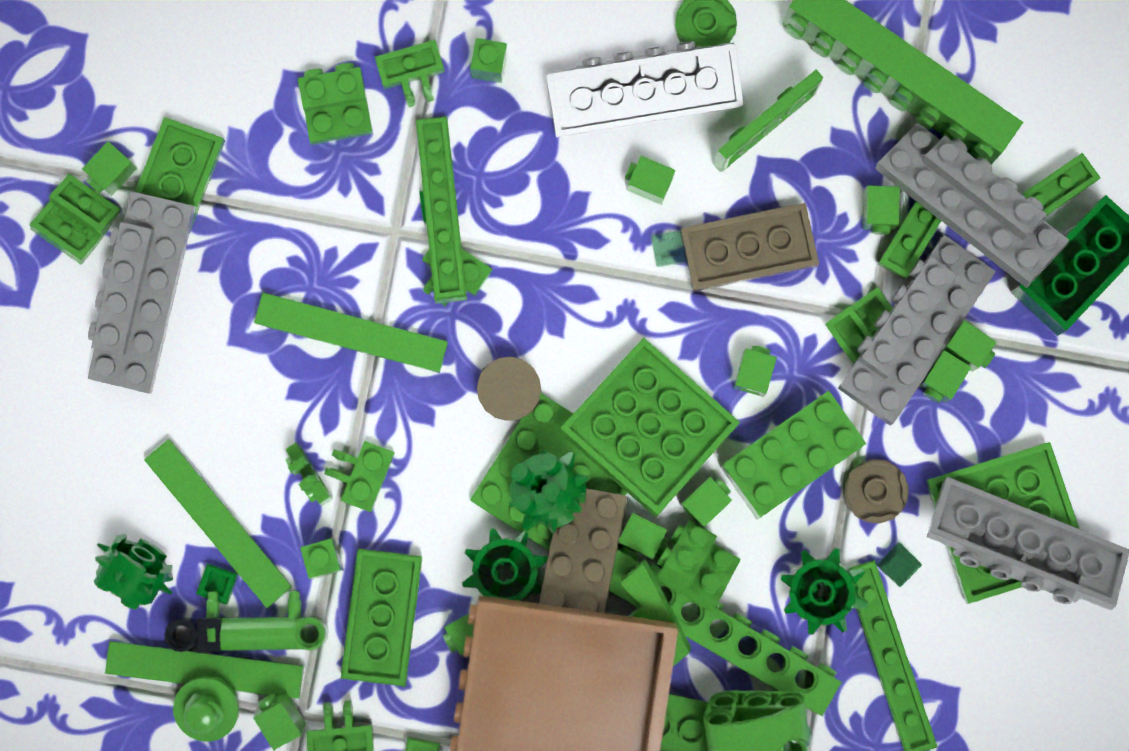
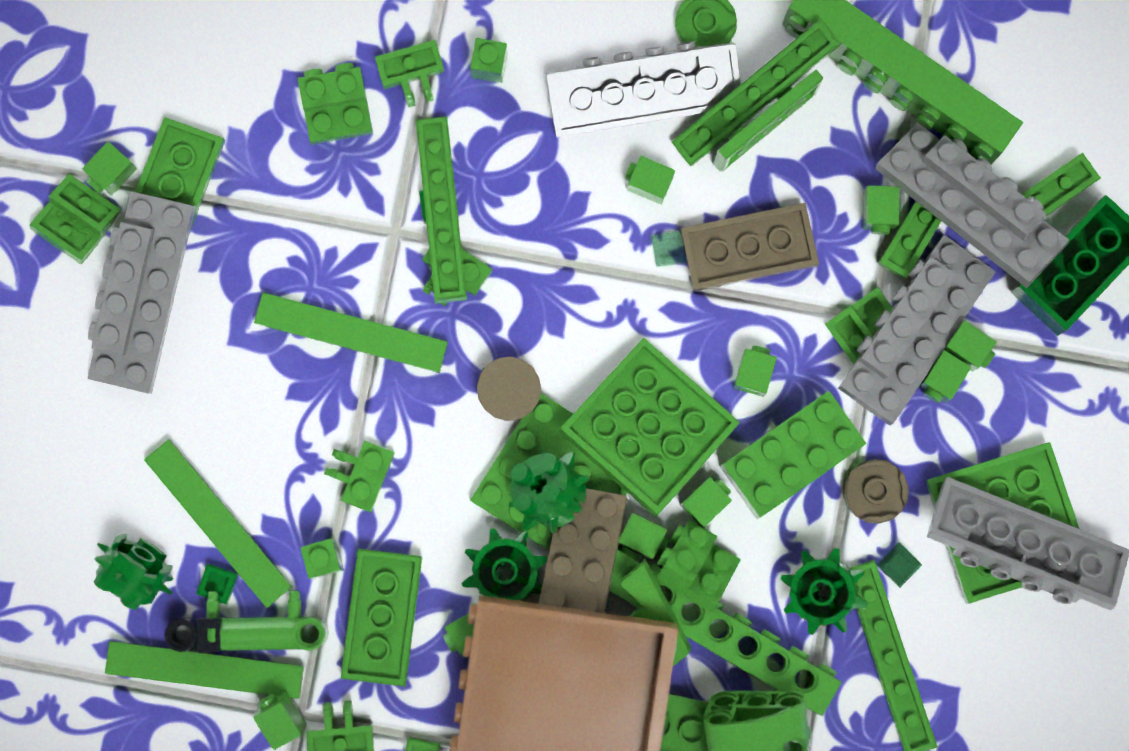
bright green plate [173,676,240,742] -> none
bright green hinge [285,442,333,506] -> none
none -> bright green tile [671,19,841,167]

